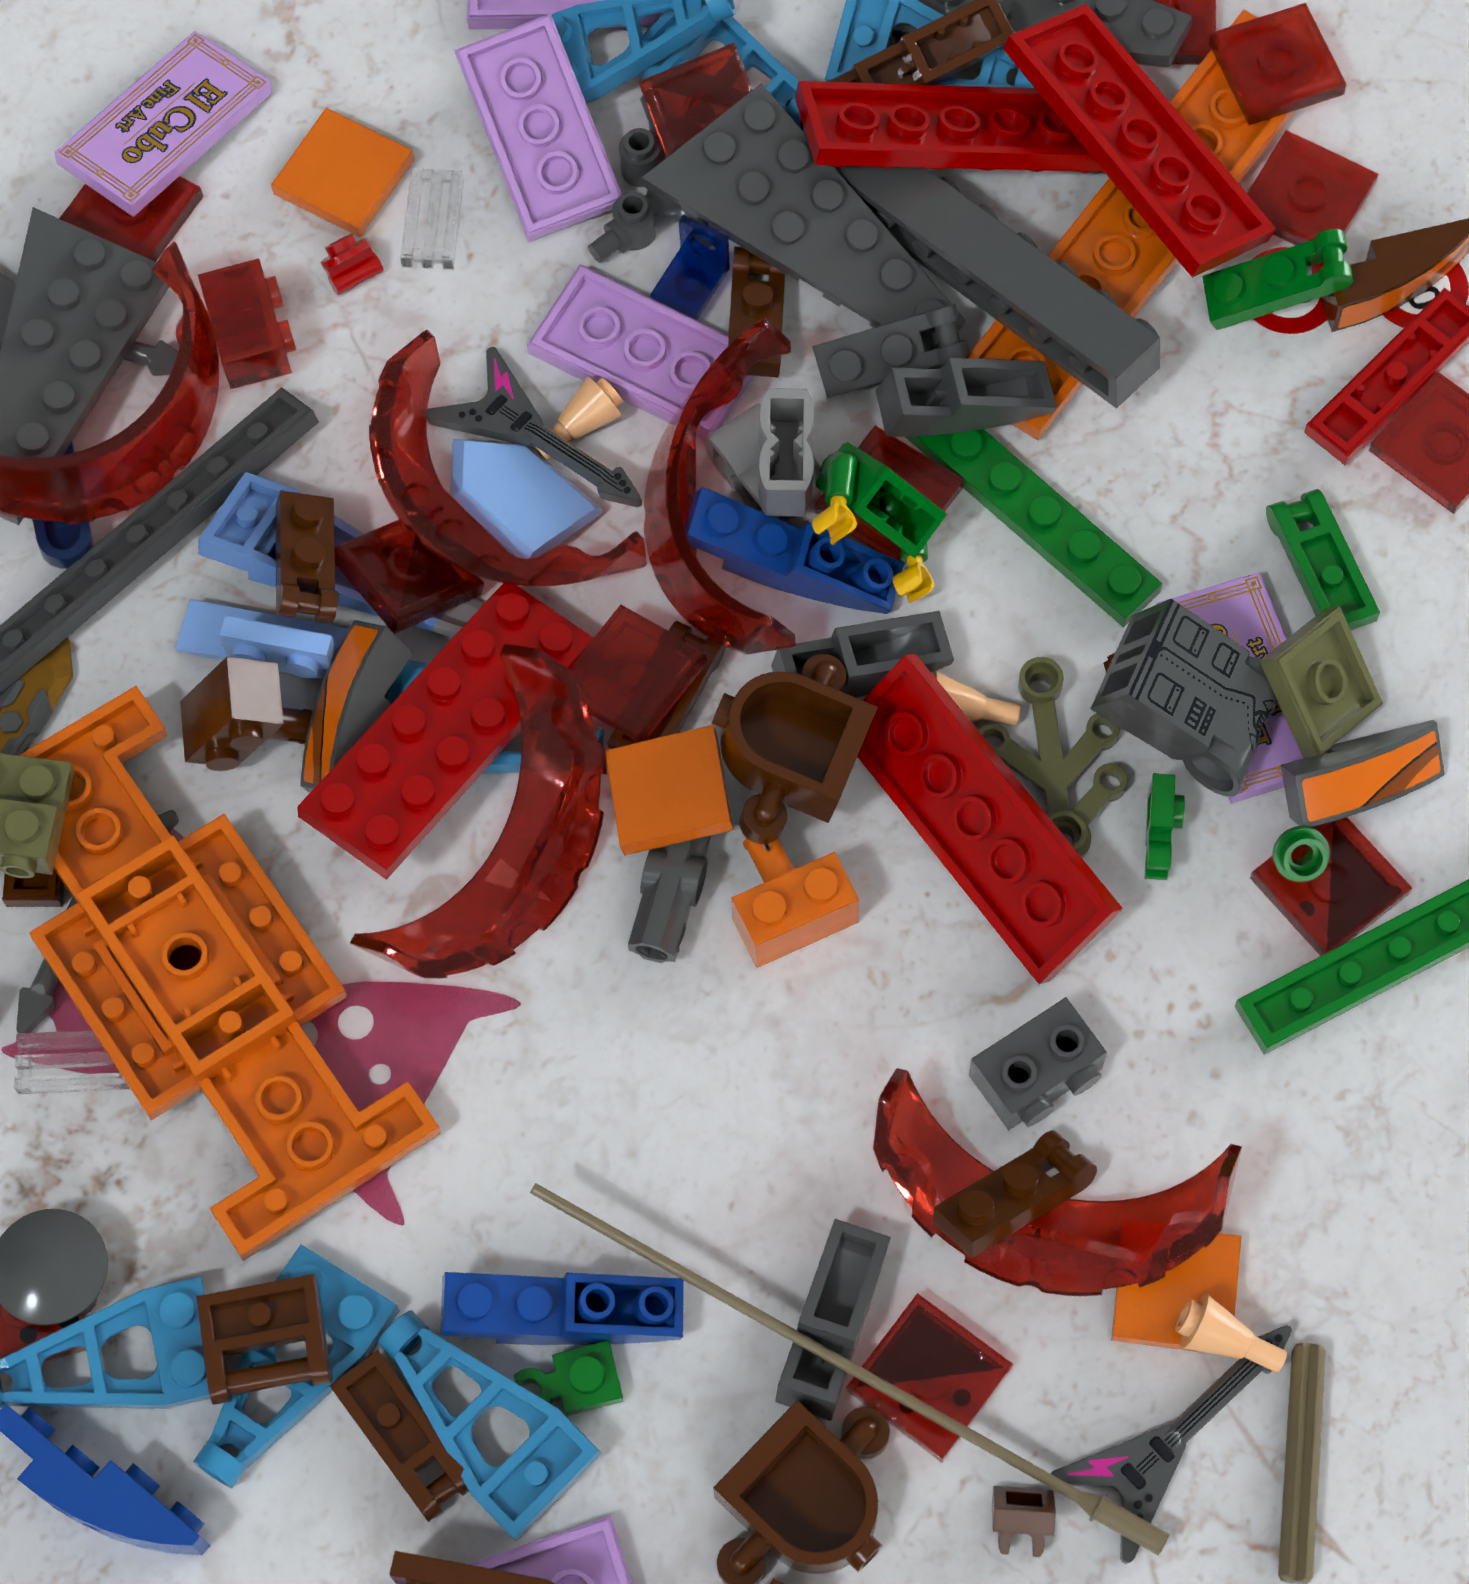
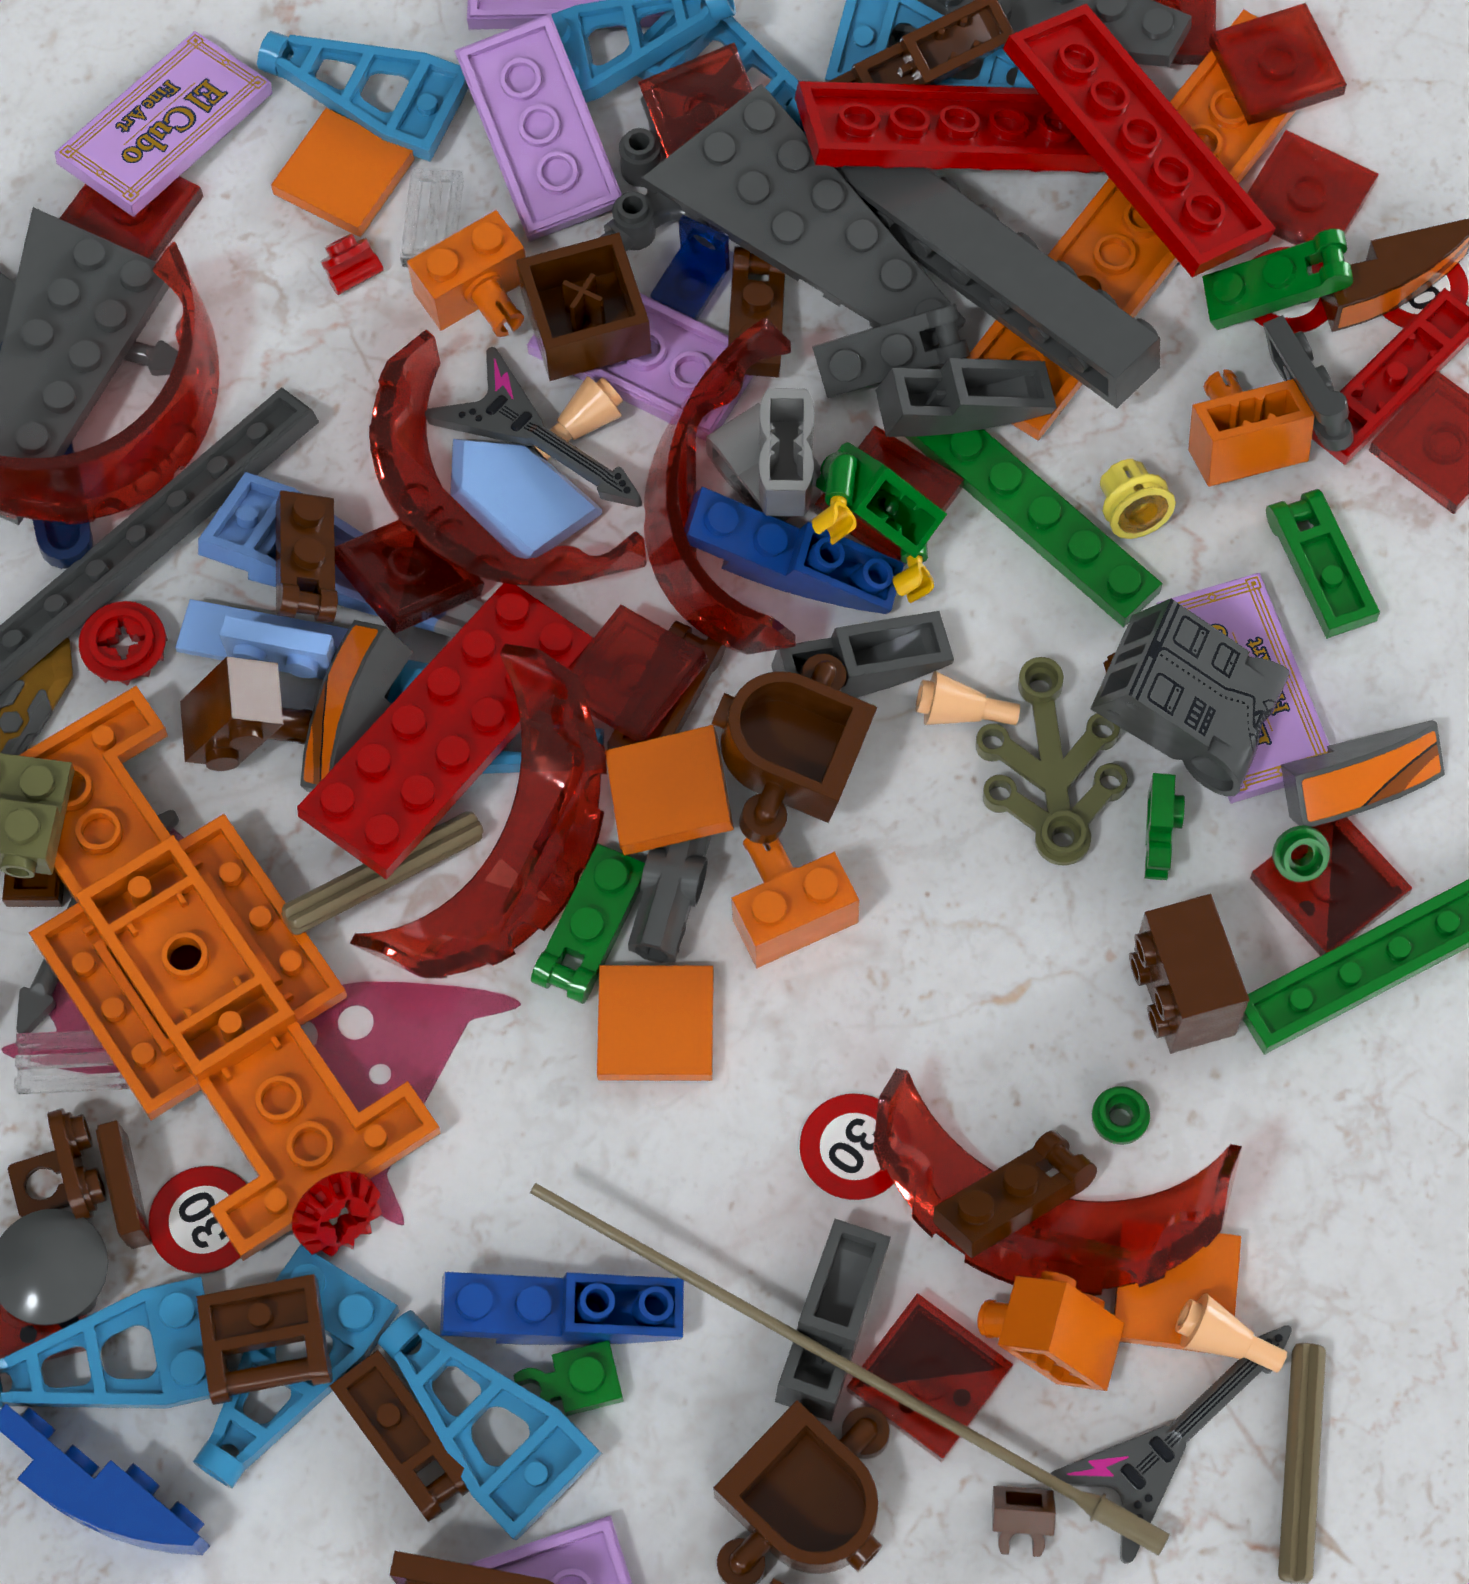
clear red brick [198,258,296,389] -> none
red plate [857,654,1123,984] -> none
dark grey brick [969,997,1107,1131] -> none
olive tile [1259,606,1383,759] -> none
none -> reddish brown bracket [8,1108,107,1219]
none -> red gear [79,601,168,686]
none -> reddish brown tile [95,1120,152,1249]
none -> sticker [148,1166,246,1274]
none -> dark azure plate [257,31,469,162]
none -> dark tan axle [281,811,484,935]
none -> red gear [292,1171,382,1257]
none -> orange brick [407,210,526,337]
none -> reddish brown brick [516,232,652,381]
none -> green plate [531,843,645,1004]
none -> orange tile [597,965,714,1081]
none -> sticker [800,1094,909,1200]
none -> orange brick [977,1271,1124,1391]
none -> green plate [1091,1086,1150,1145]
none -> light yellow piece [1100,459,1176,539]
none -> reddish brown brick [1129,894,1249,1054]
none -> orange brick [1188,369,1315,487]
none -> dark grey plate [1263,315,1354,451]

